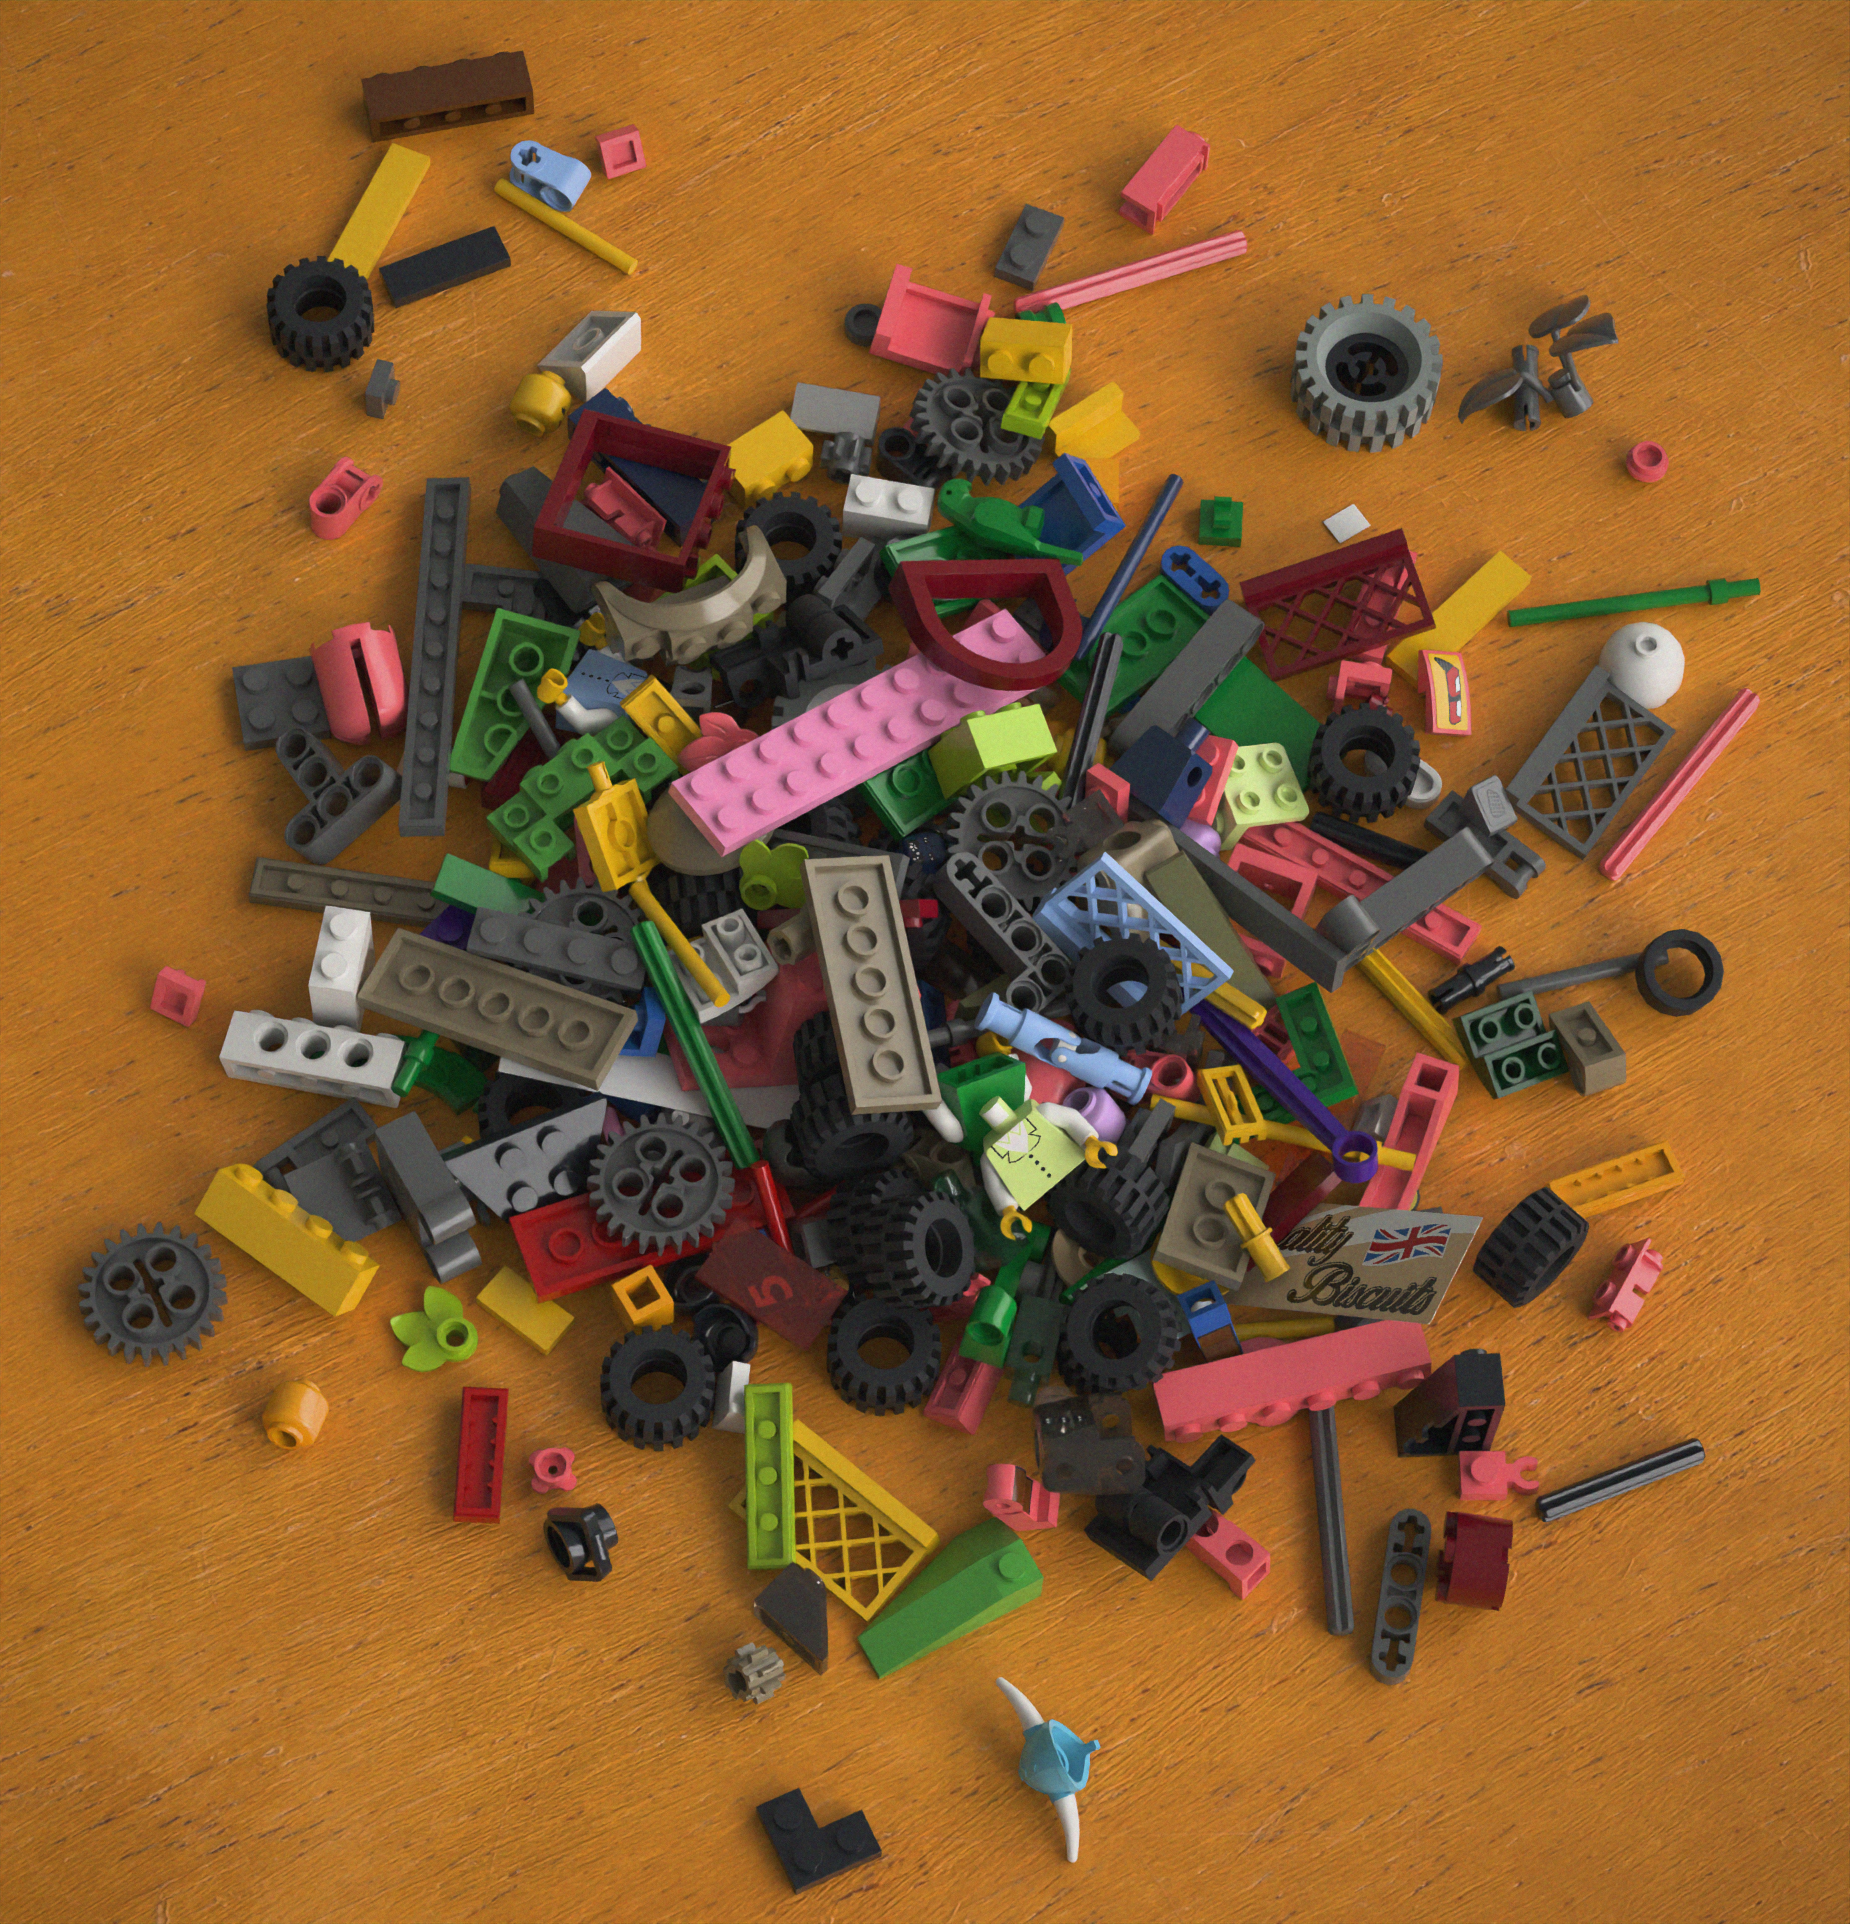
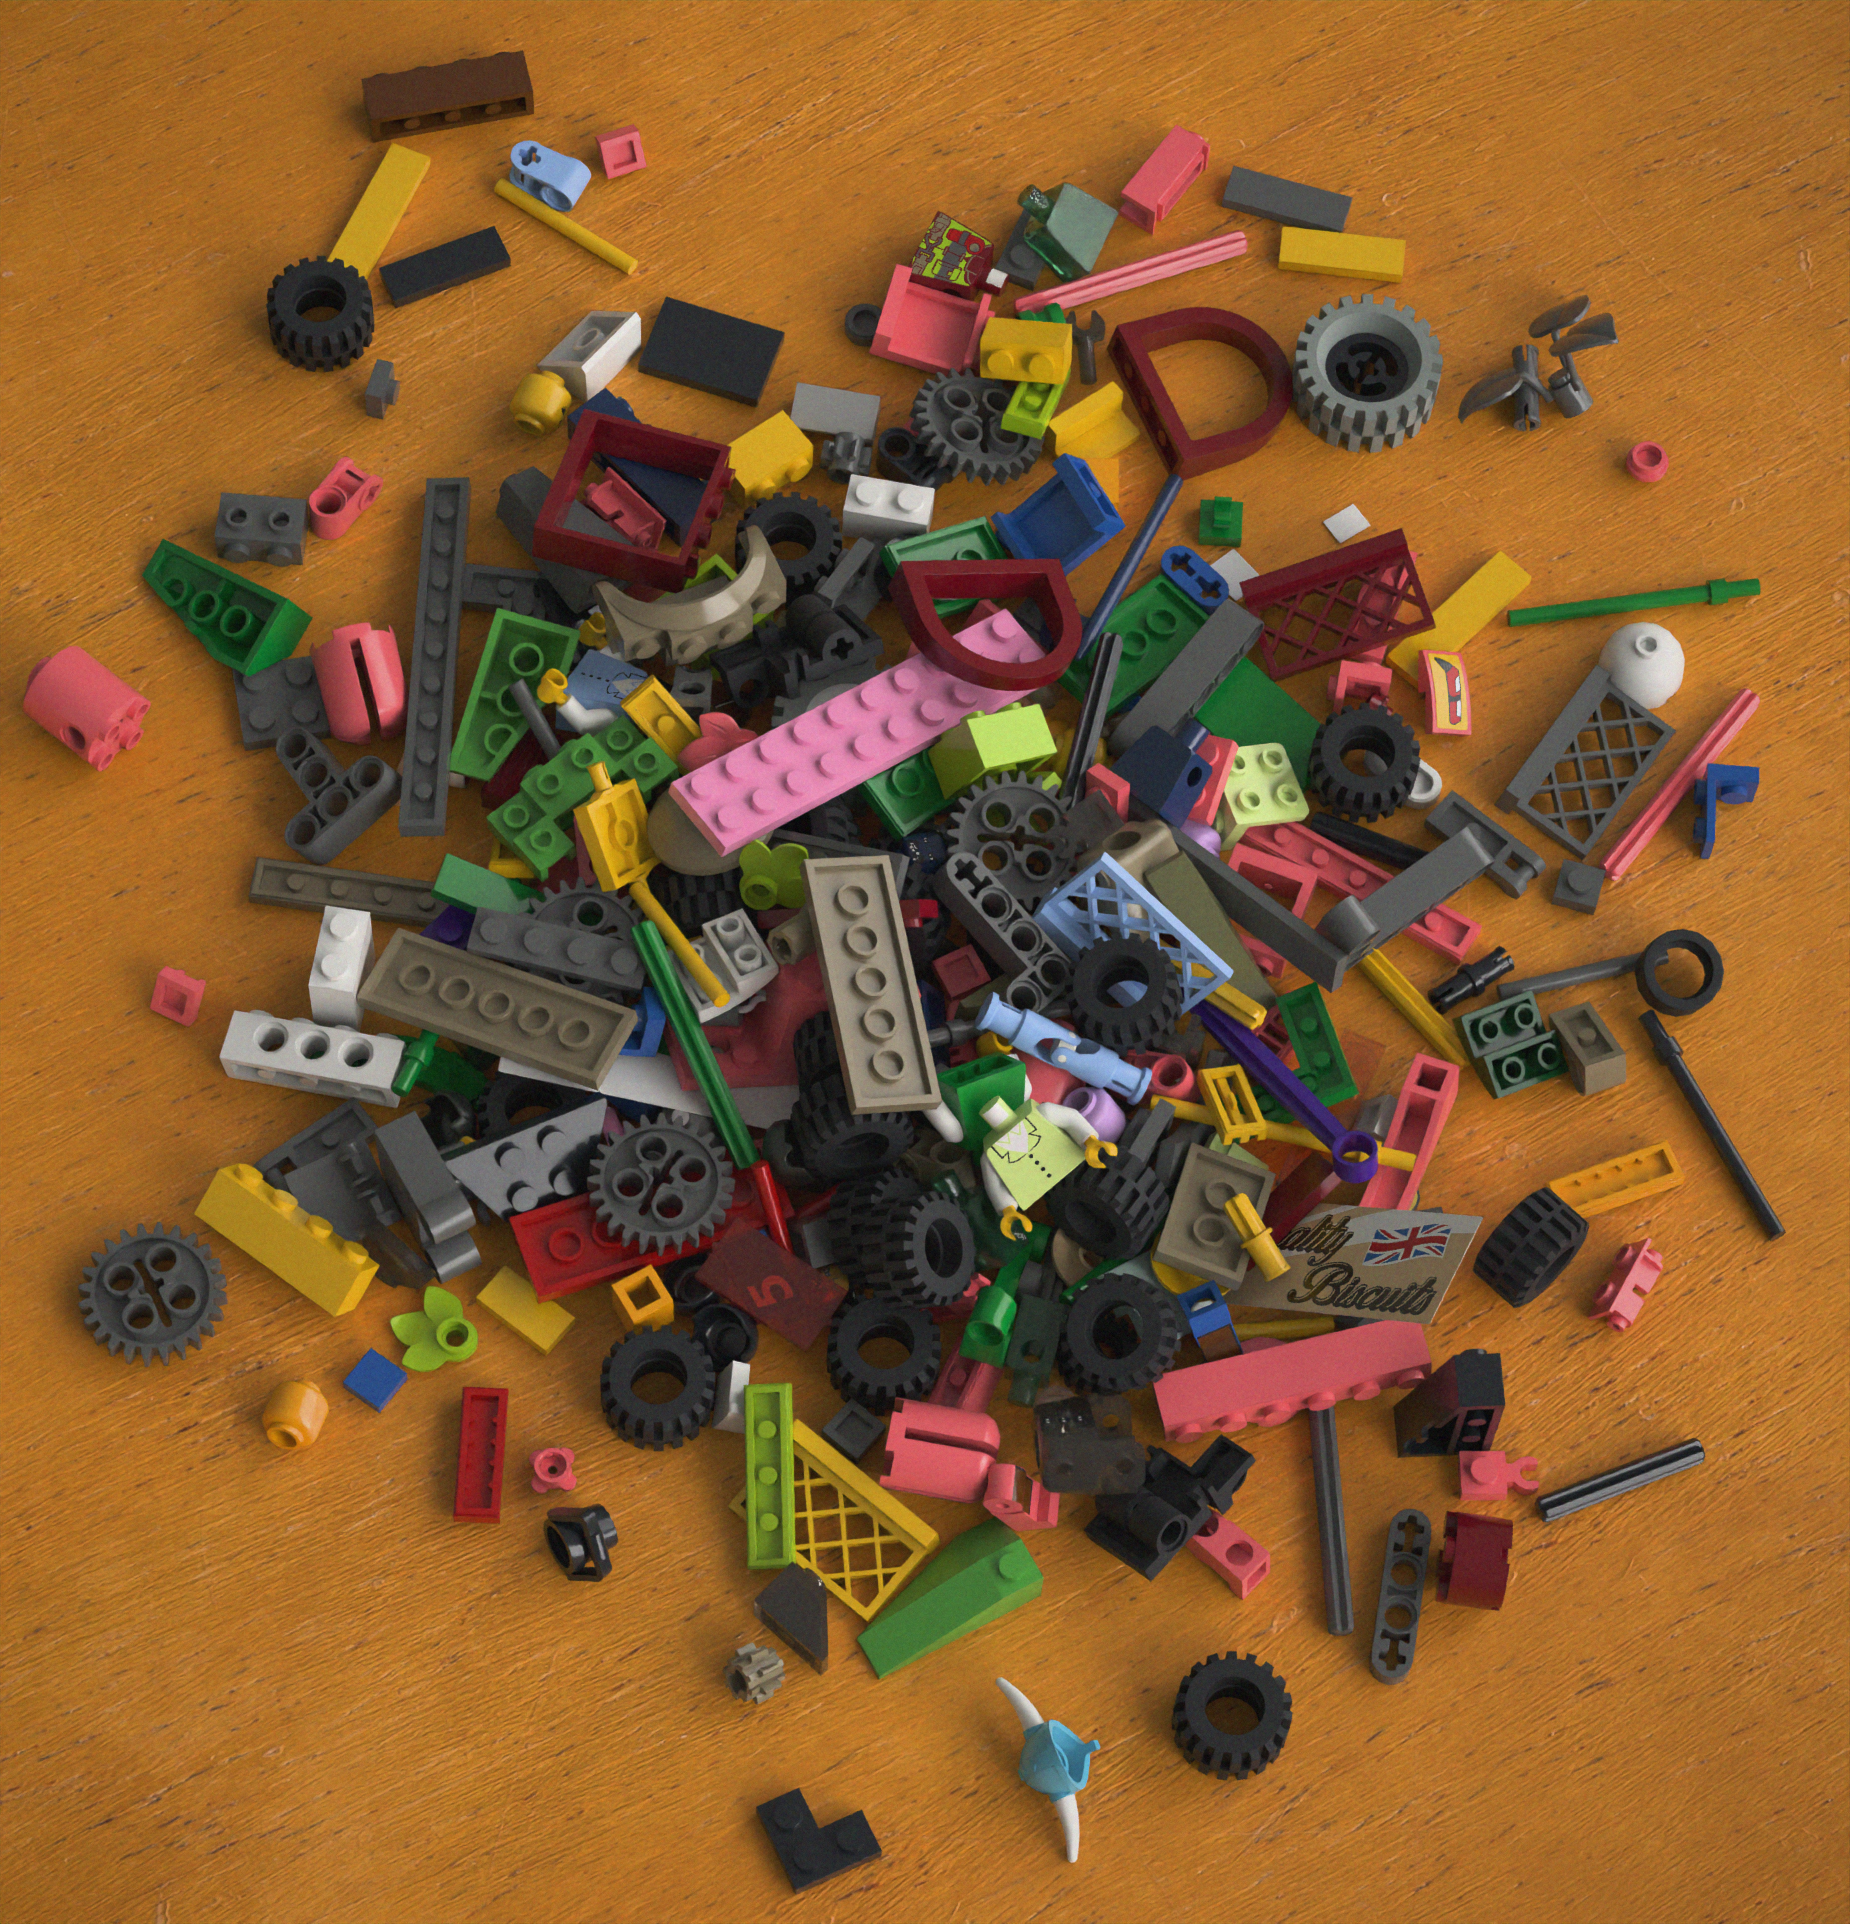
green animal [937,479,1083,566] -> none
slope [1458,775,1518,837] -> none
none -> coral cylinder [23,646,151,771]
none -> green wedge [142,539,313,677]
none -> dark grey brick [215,492,309,567]
none -> blue tile [343,1348,408,1413]
none -> clear smoke tile [358,1213,438,1289]
none -> pearl dark grey hair [419,1089,476,1151]
none -> black tile [638,297,785,408]
none -> dark grey plate [821,1398,886,1465]
none -> coral cylinder [879,1397,1001,1504]
none -> torso [908,211,1009,302]
none -> coral plate [931,944,991,1003]
none -> clear green torso [1017,182,1119,283]
none -> clear smoke bar [1065,310,1106,385]
none -> dark red window [1107,307,1293,481]
none -> black tyre [1172,1651,1293,1781]
none -> white sticker [1210,548,1260,601]
none -> dark grey tile [1222,166,1352,233]
none -> yellow tile [1278,226,1406,283]
none -> dark grey plate [1551,859,1606,915]
none -> black bar [1638,1010,1786,1241]
none -> blue bracket [1693,763,1760,859]

